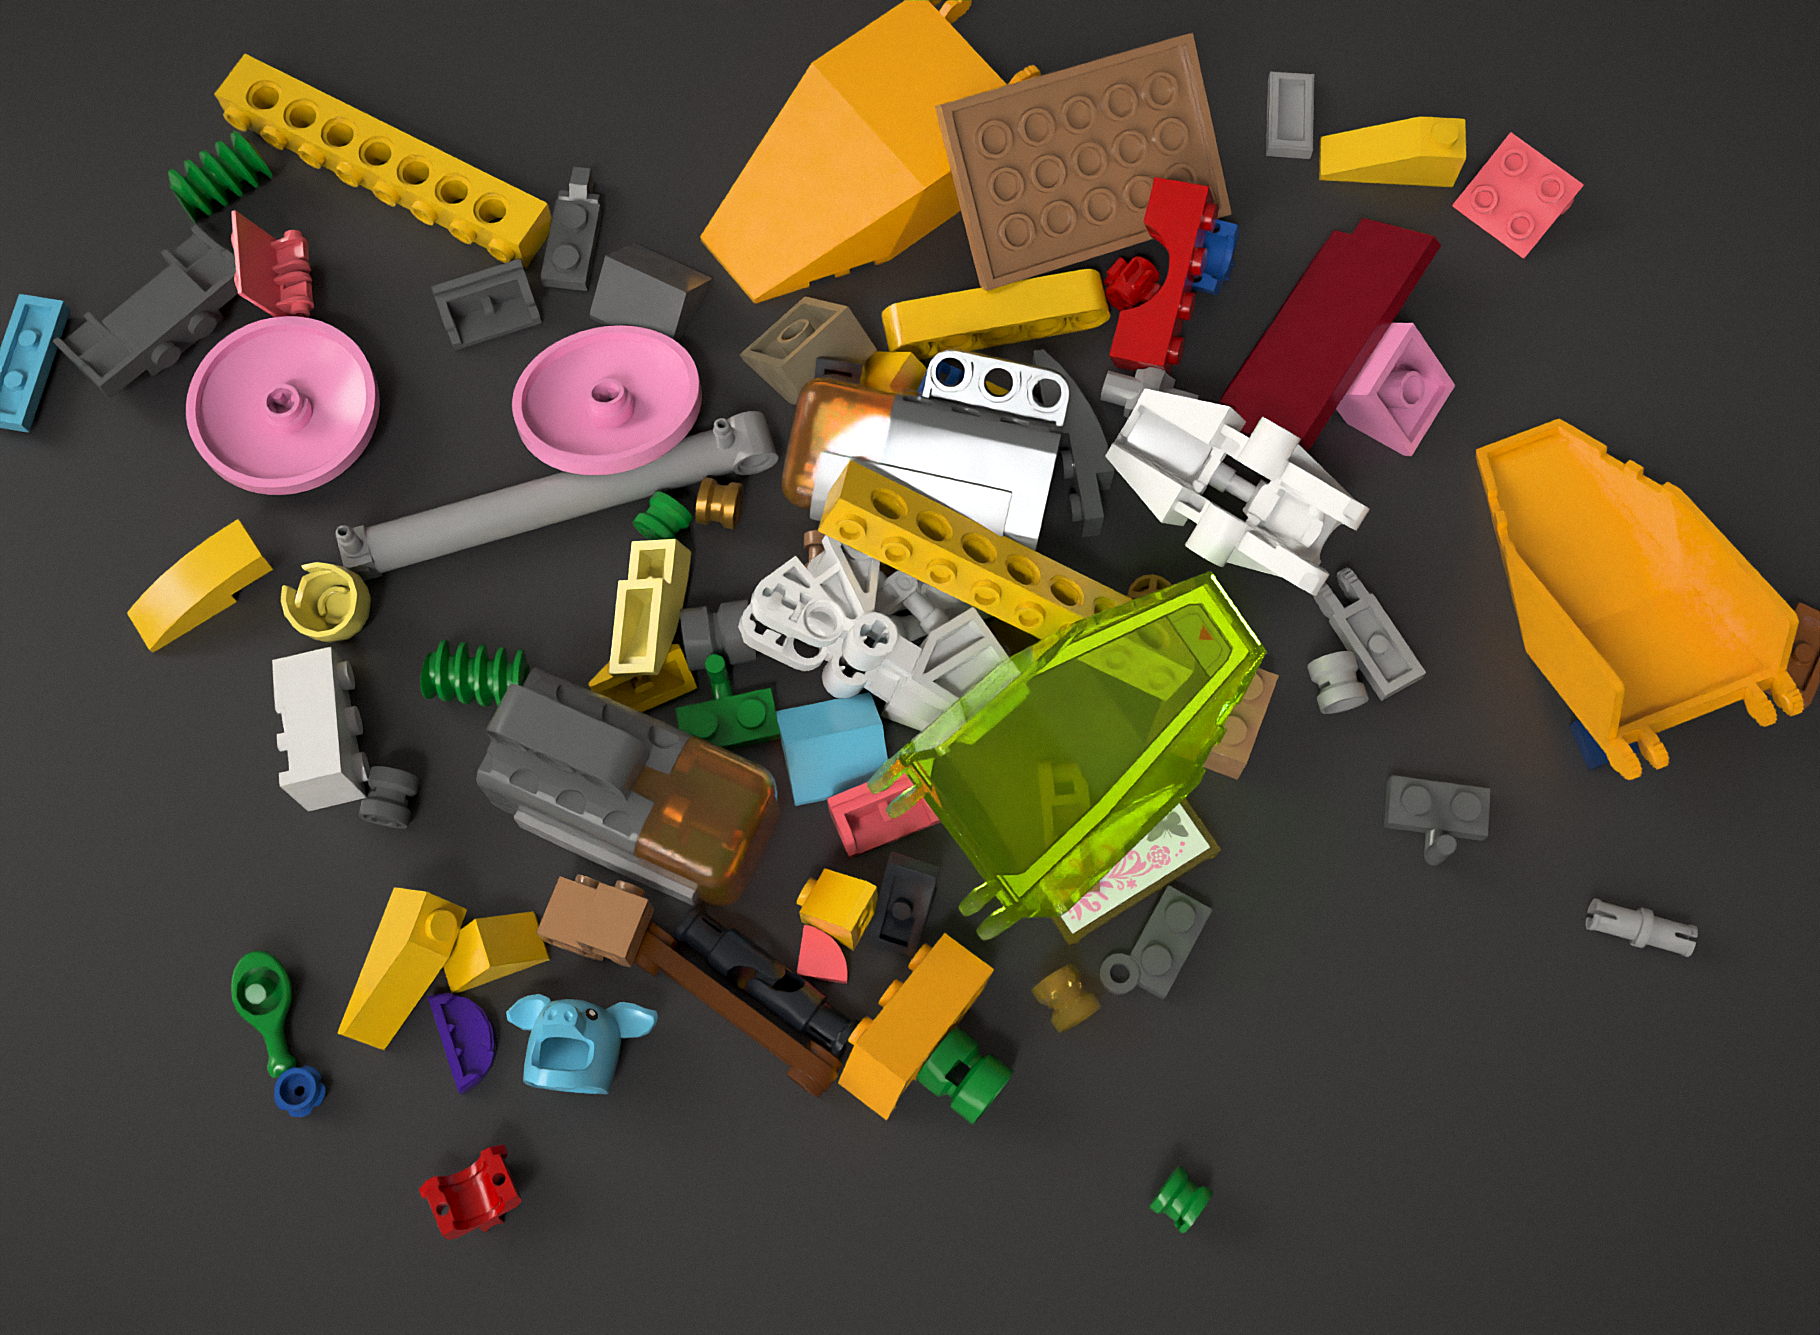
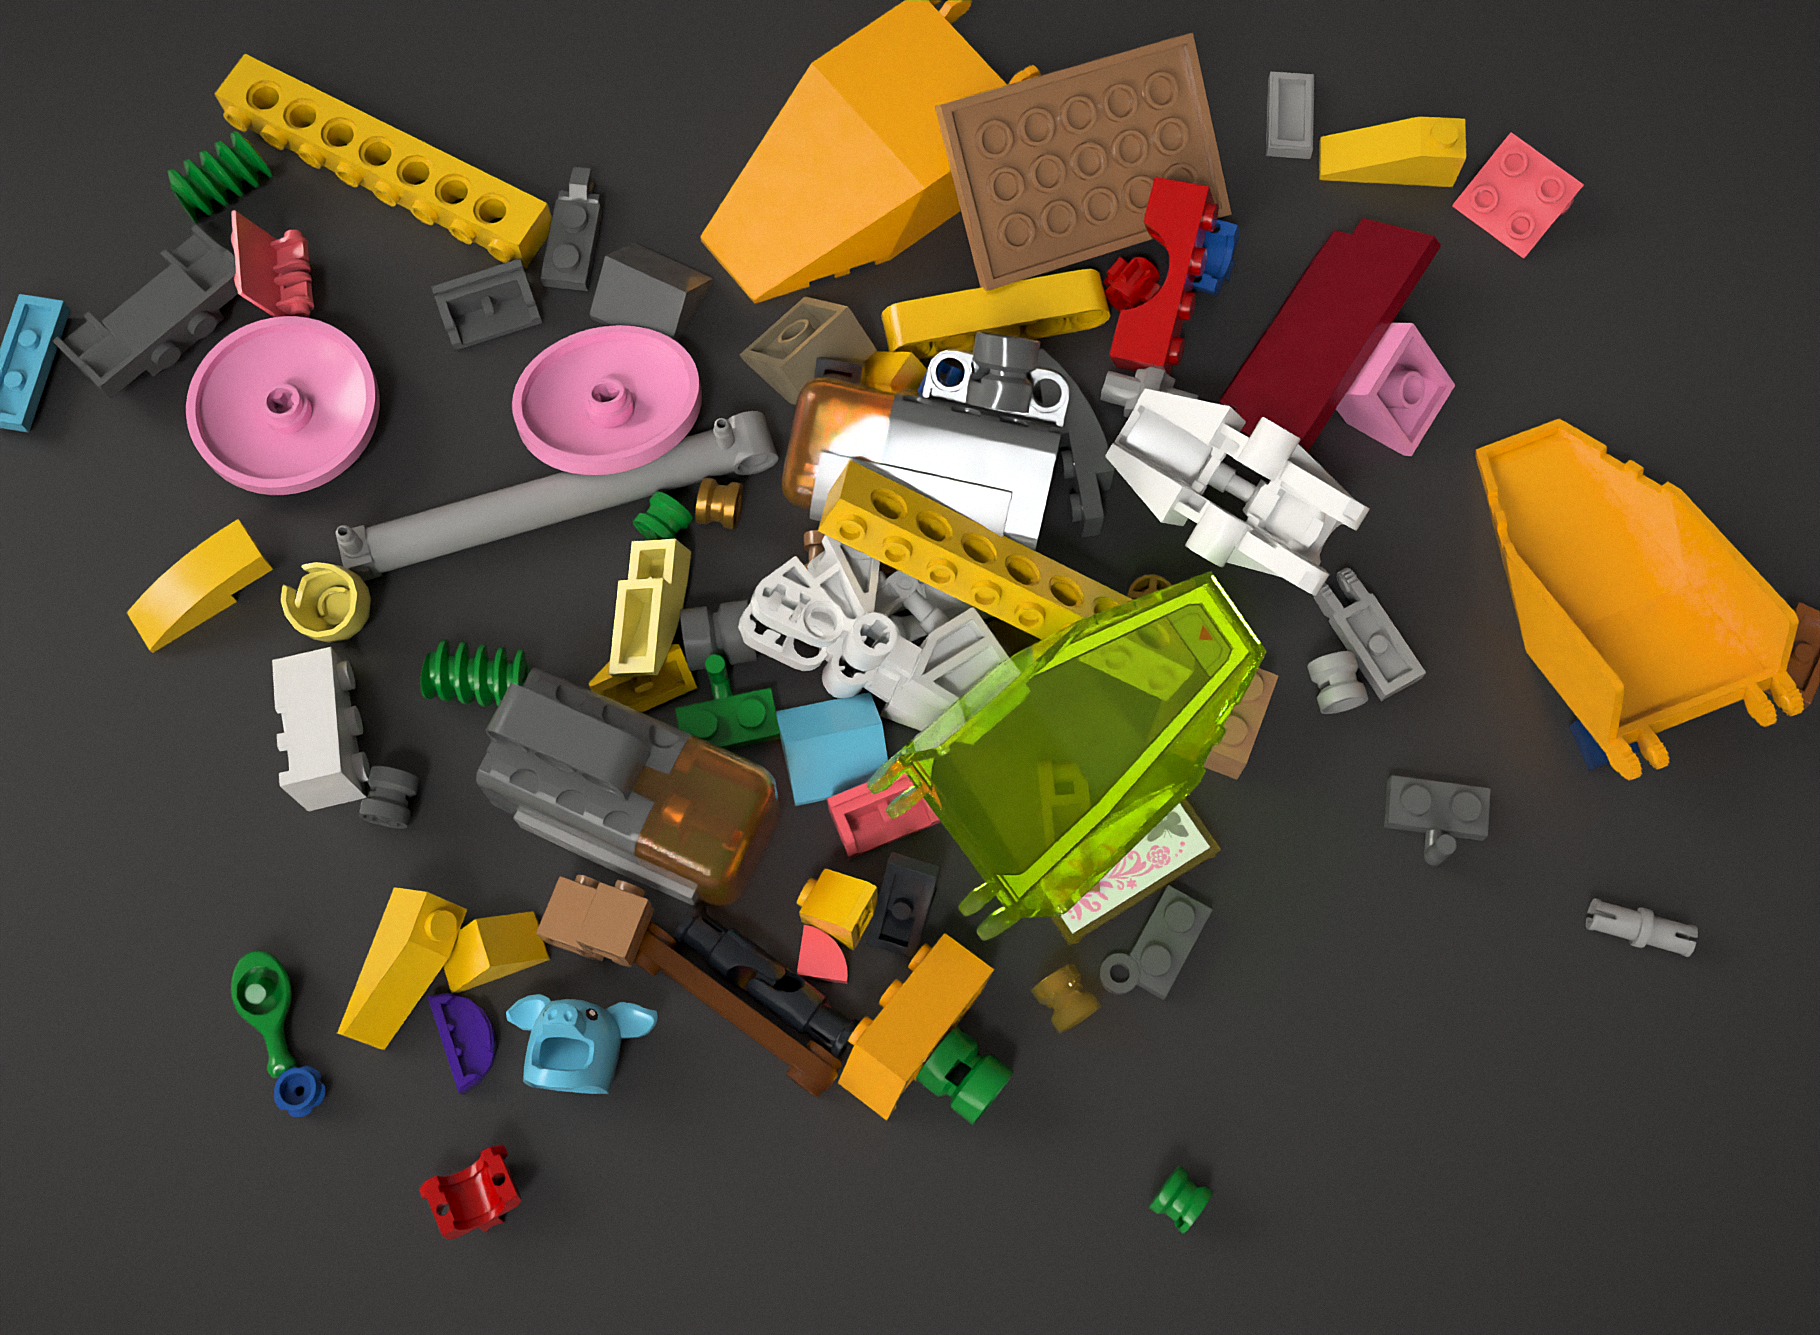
none -> dark grey wheel [965,332,1040,413]

